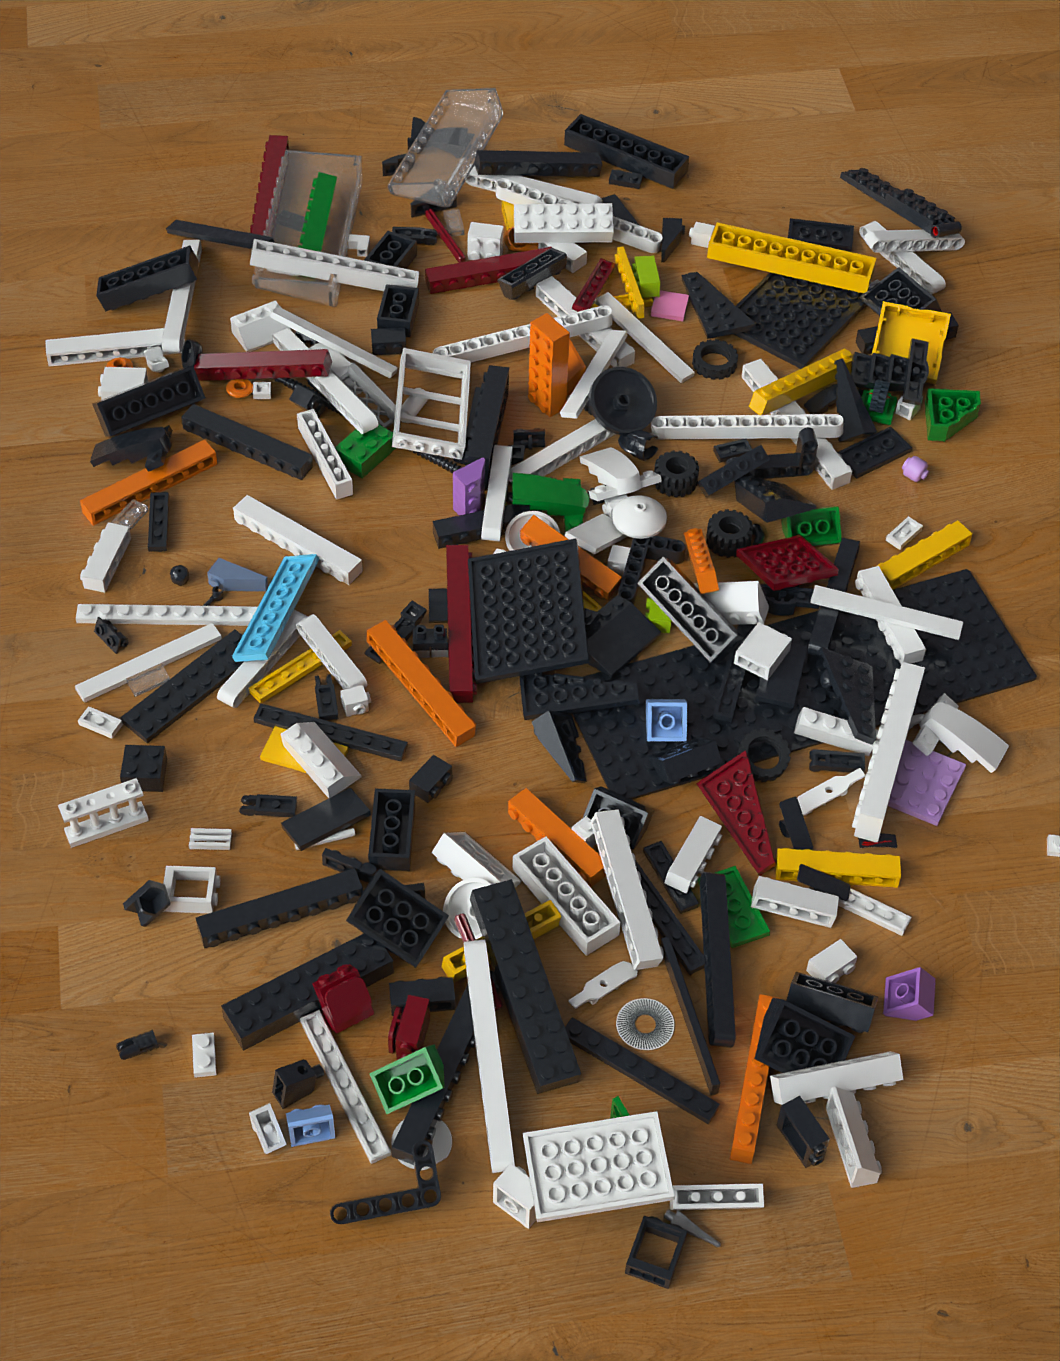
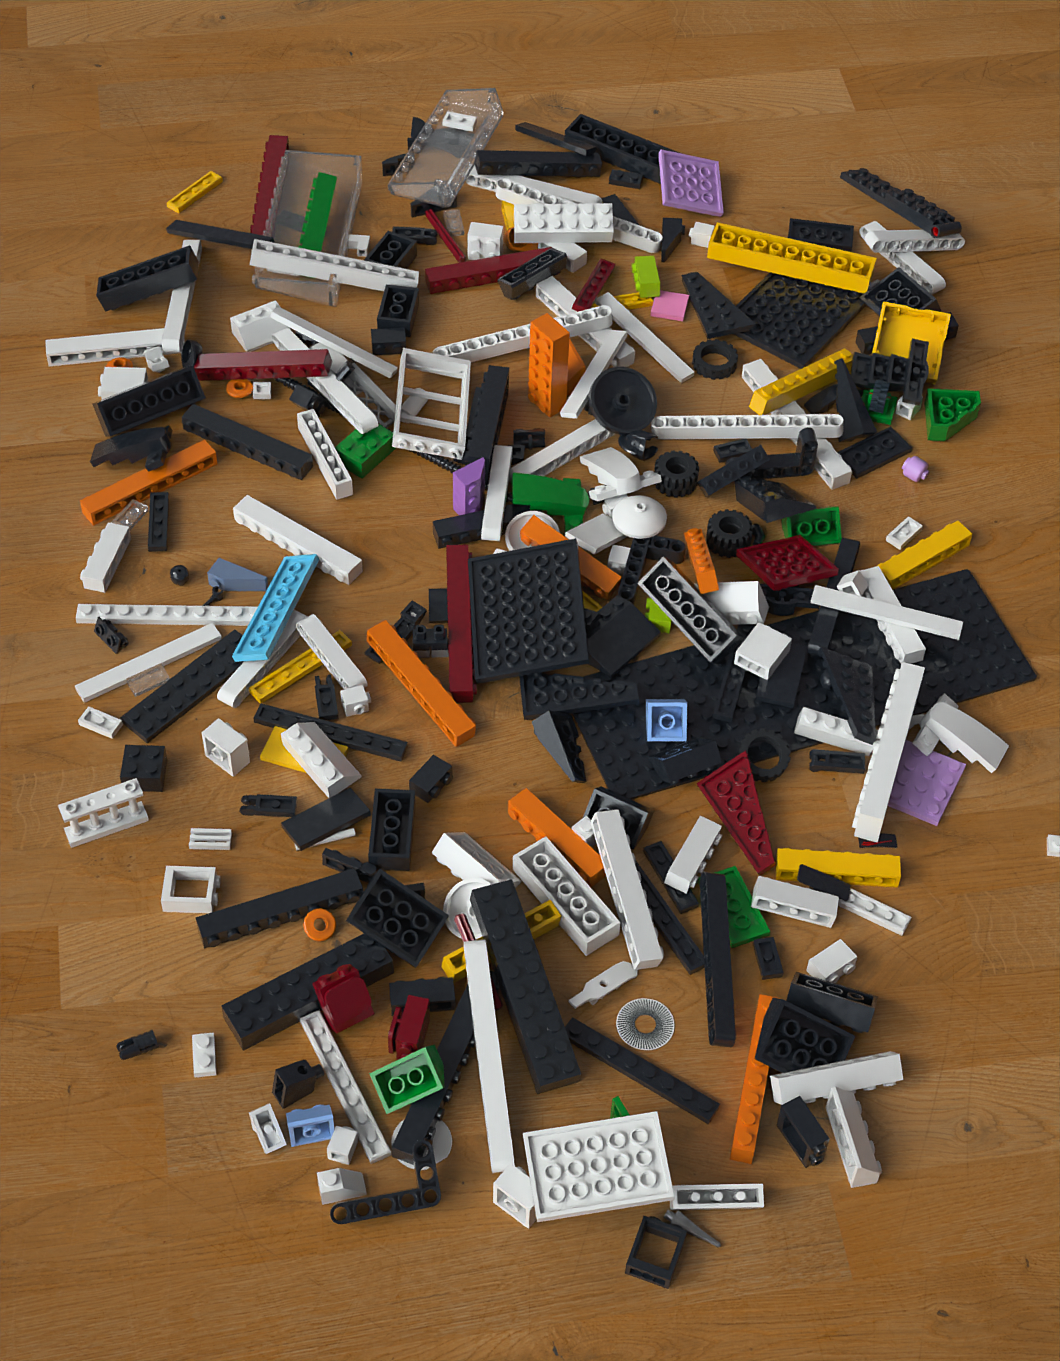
black panel [123,880,170,927] -> none
yellow plate [615,246,644,319] -> none
black tile [660,937,720,1096] -> none
black piece [779,797,813,850] -> none
white piece [797,768,866,816] -> none
medium lavender slope [883,967,935,1021] -> none
none -> yellow tile [167,171,223,213]
none -> white brick [202,718,250,777]
none -> orange piece [303,908,337,941]
none -> white slope [317,1168,367,1205]
none -> white brick [327,1126,358,1165]
none -> black slope [336,358,356,381]
none -> white plate [443,111,477,132]
none -> black tile [515,122,596,156]
none -> lavender plate [658,149,724,217]
none -> black plate [753,937,784,980]
none -> white brick [837,570,868,596]

